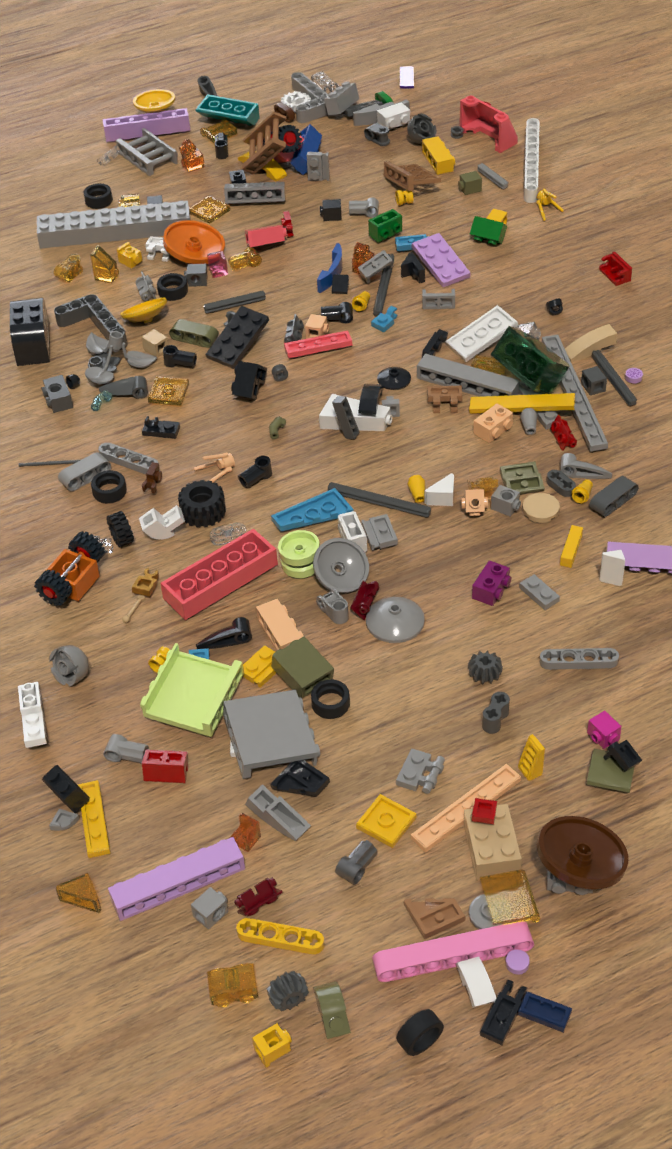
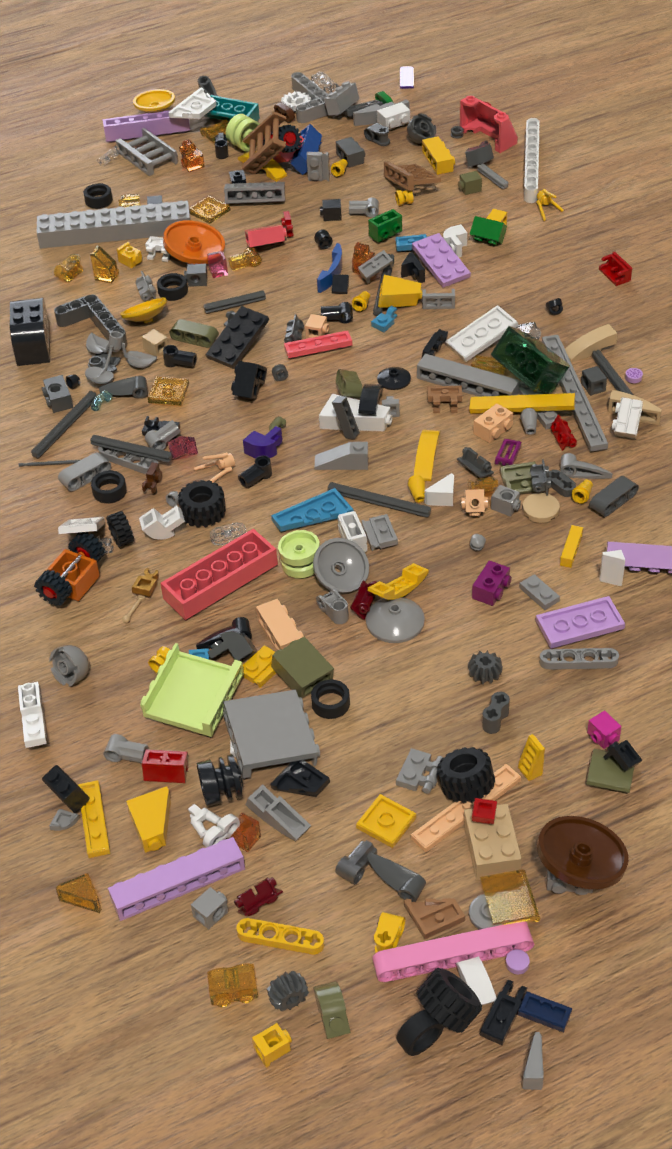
none -> dark grey axle [31,391,97,458]
none -> white tile [58,517,105,534]
none -> dark grey axle [90,435,172,462]
none -> yellow slope [126,786,171,853]
none -> light grey piece [145,420,181,450]
none -> light grey hinge [166,491,179,507]
none -> white wing [168,88,216,119]
none -> clear pink panel [168,436,198,459]
none -> white piece [188,804,240,848]
none -> black wheel [196,754,243,807]
none -> dark grey brick [208,631,257,661]
none -> yellowish green wheel [226,114,260,151]
none -> dark purple brick [243,426,283,458]
none -> black wheel [314,229,333,249]
none -> light grey slope [314,442,368,470]
none -> yellow cone [331,159,348,176]
none -> dark grey brick [336,137,365,168]
none -> olive beam [336,369,362,399]
none -> dark grey piece [367,852,426,902]
none -> yellow slope [368,563,429,600]
none -> yellow piece [374,912,405,953]
none -> yellow slope [378,275,422,308]
none -> yellow slope [414,430,440,481]
none -> black tyre [417,968,482,1033]
none -> black tyre [437,747,495,803]
none -> white brick [443,224,467,258]
none -> dark grey hinge [457,447,494,478]
none -> dark grey brick [465,140,494,167]
none -> light grey hinge [470,534,486,551]
none -> magenta tile [495,439,522,466]
none -> light grey slope [523,1032,544,1090]
none -> dark grey hinge [530,459,551,496]
none -> lavender plate [536,596,625,648]
none -> tan slope [608,390,662,425]
none -> white brick [612,398,643,439]

